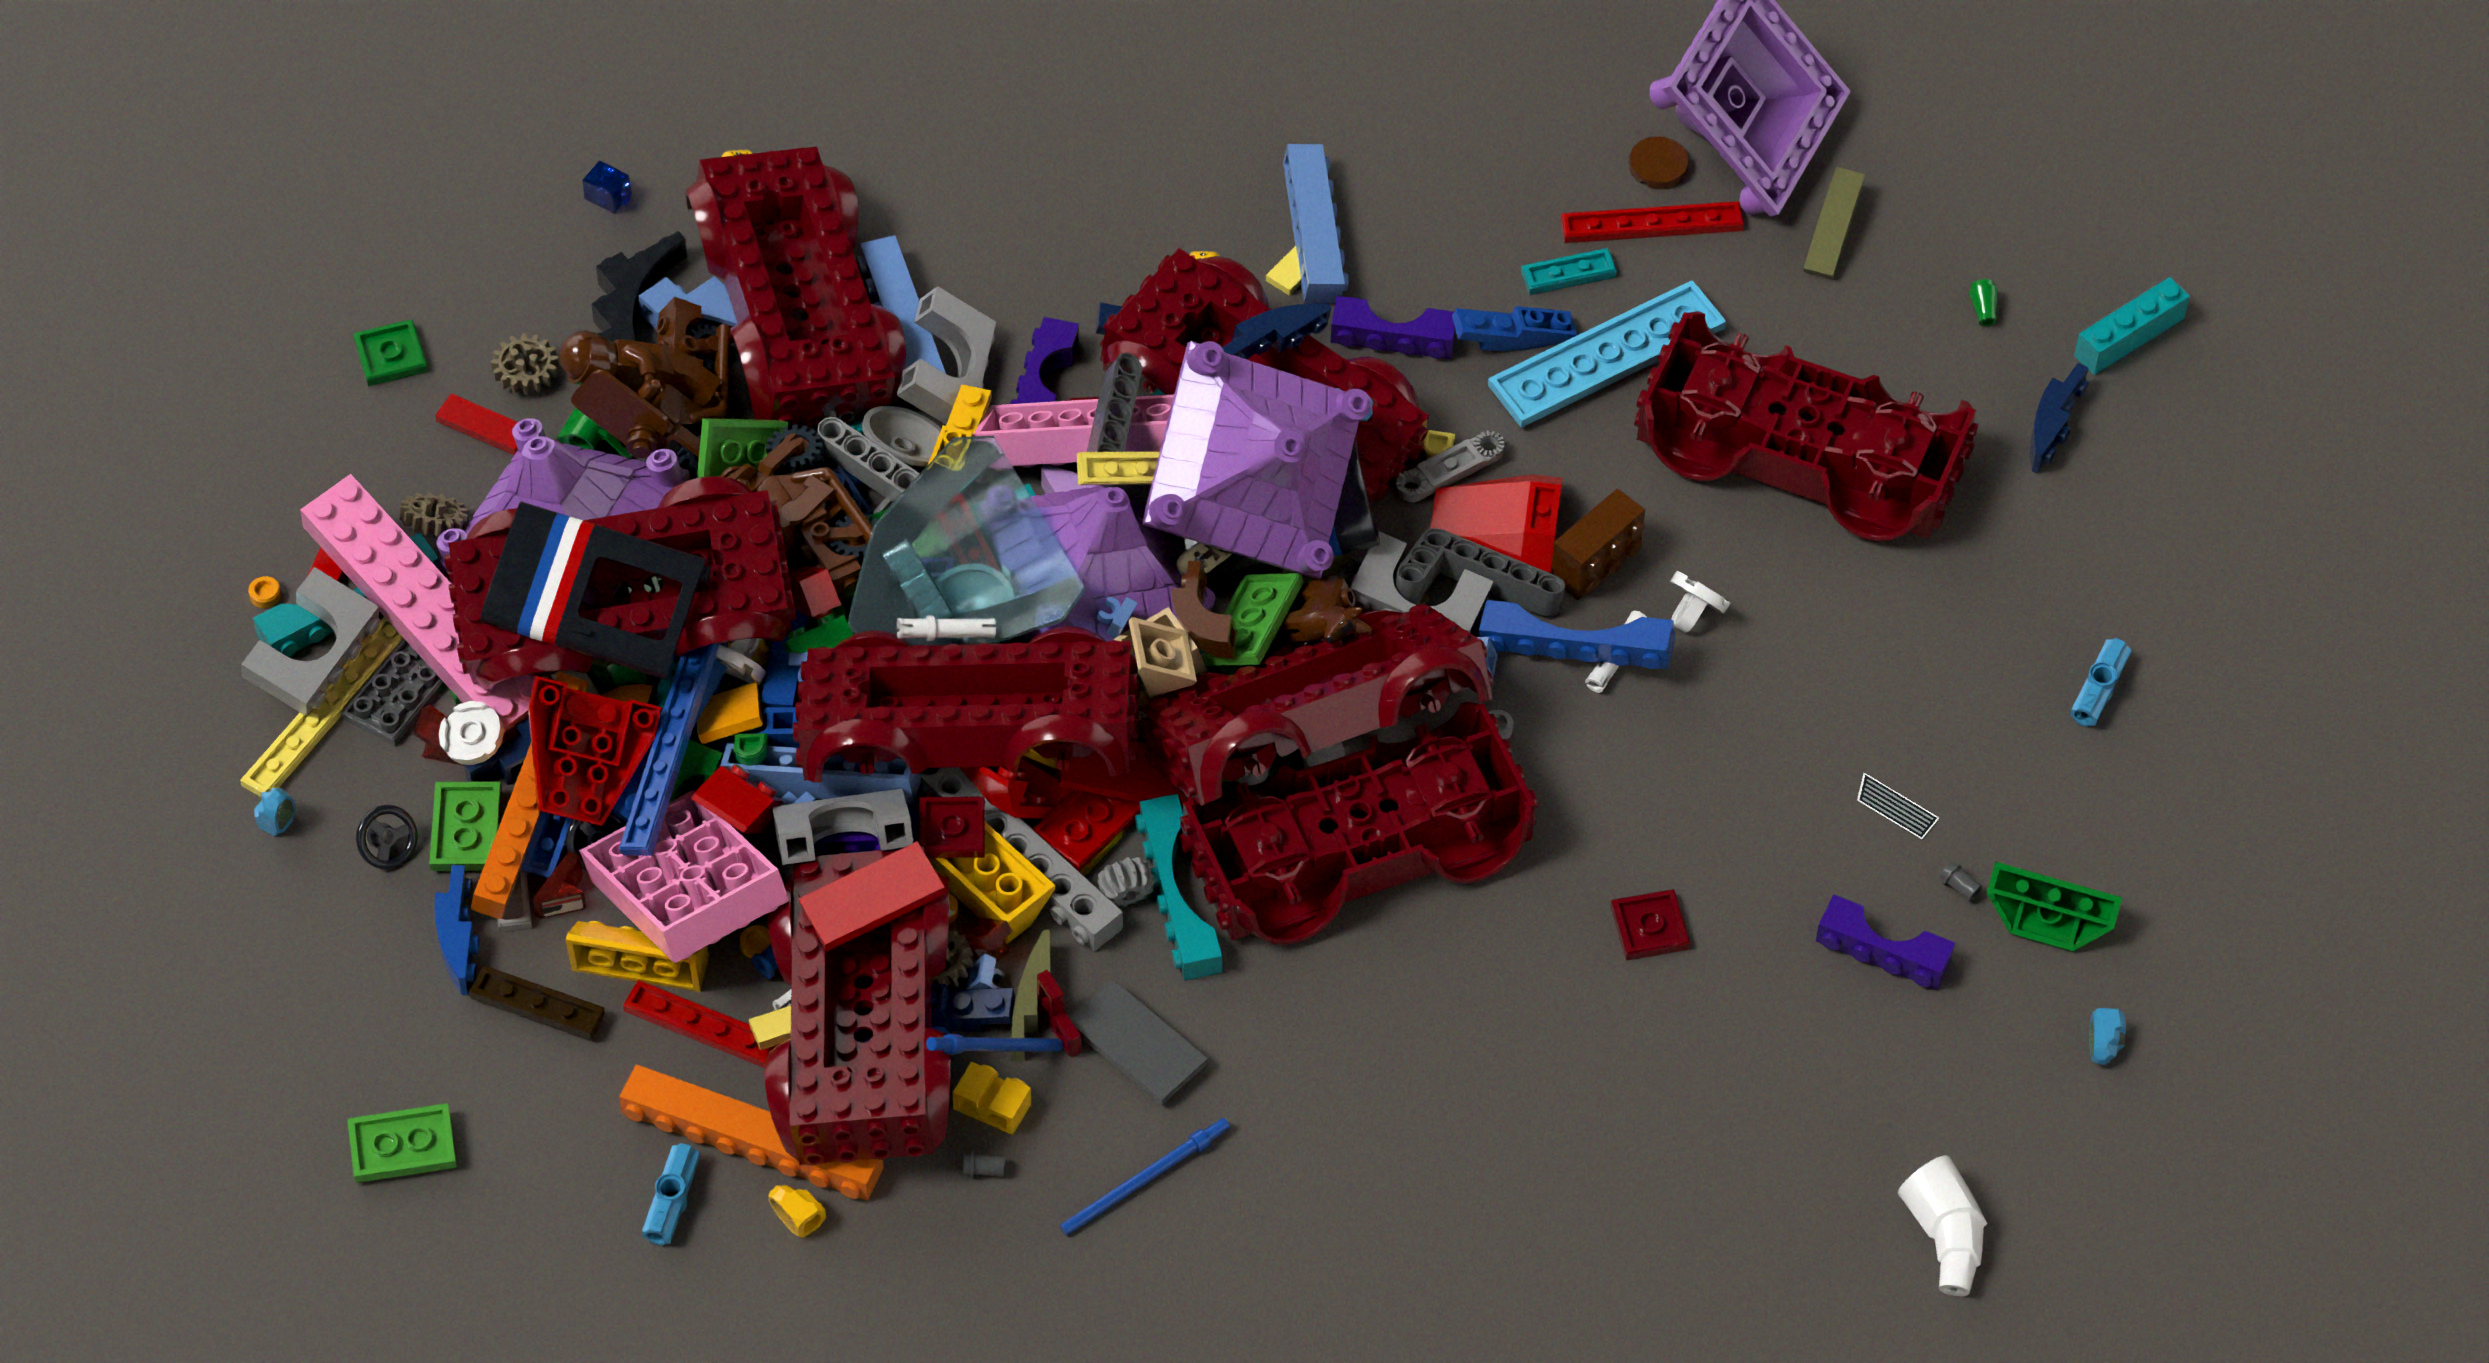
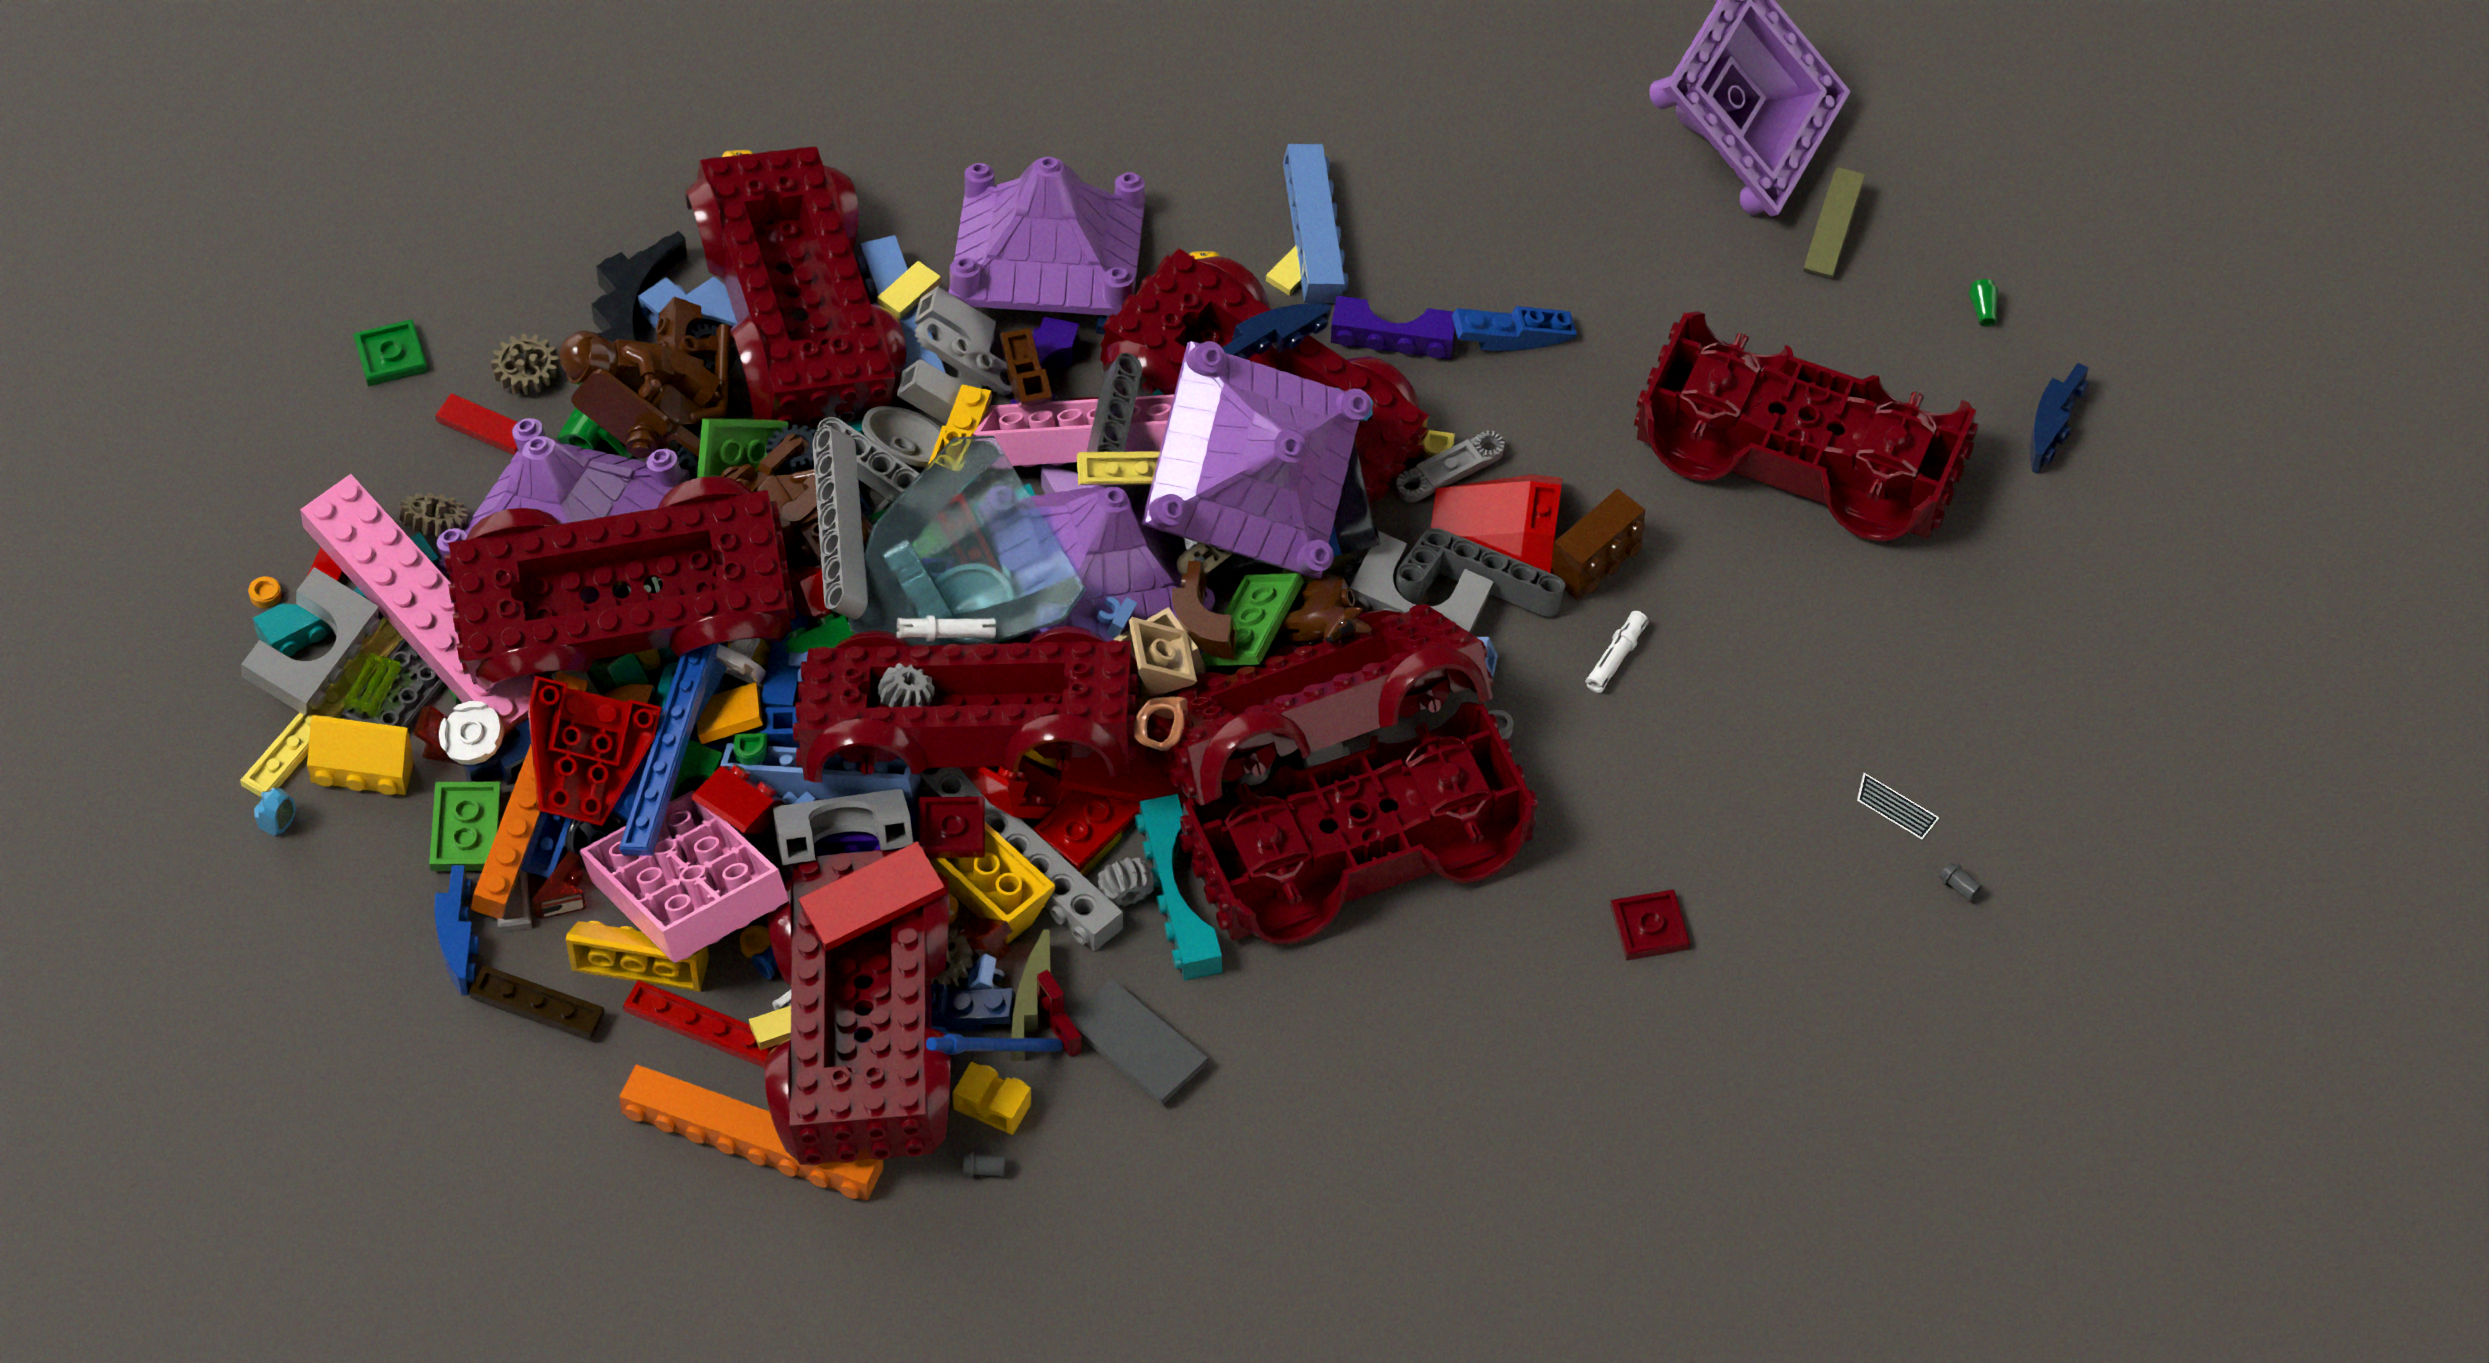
bright green plate [347,1103,457,1183] -> none
black piece [356,805,418,870] -> none
black piece [480,501,712,680] -> none
clear blue brick [582,160,632,214] -> none
dark azure piece [642,1143,701,1246] -> none
yellow rock [768,1185,826,1238] -> none
blue bar [1059,1118,1230,1236] -> none
blue arch [1479,600,1676,670] -> none
medium azure plate [1488,280,1726,428] -> none
teal tile [1521,248,1617,295] -> none
red tile [1561,201,1744,243] -> none
reddish brown tile [1629,136,1689,189] -> none
white tile [1670,571,1730,633] -> none
dark purple arch [1816,894,1955,990] -> none
white piece [1898,1155,1987,1296] -> none
green wedge [1986,861,2123,951] -> none
dark azure piece [2070,638,2132,727] -> none
teal brick [2074,277,2190,375] -> none
dark azure rock [2089,1008,2126,1065] -> none
none -> yellow slope [307,715,414,795]
none -> clear neon green tile [343,653,401,718]
none -> light grey beam [813,425,868,620]
none -> light yellow tile [877,261,941,319]
none -> light grey gear [878,663,935,707]
none -> light grey plate [915,318,1012,396]
none -> medium lavender piece [948,157,1145,316]
none -> reddish brown arch [1000,328,1052,407]
none -> nougat piece [1134,697,1188,751]

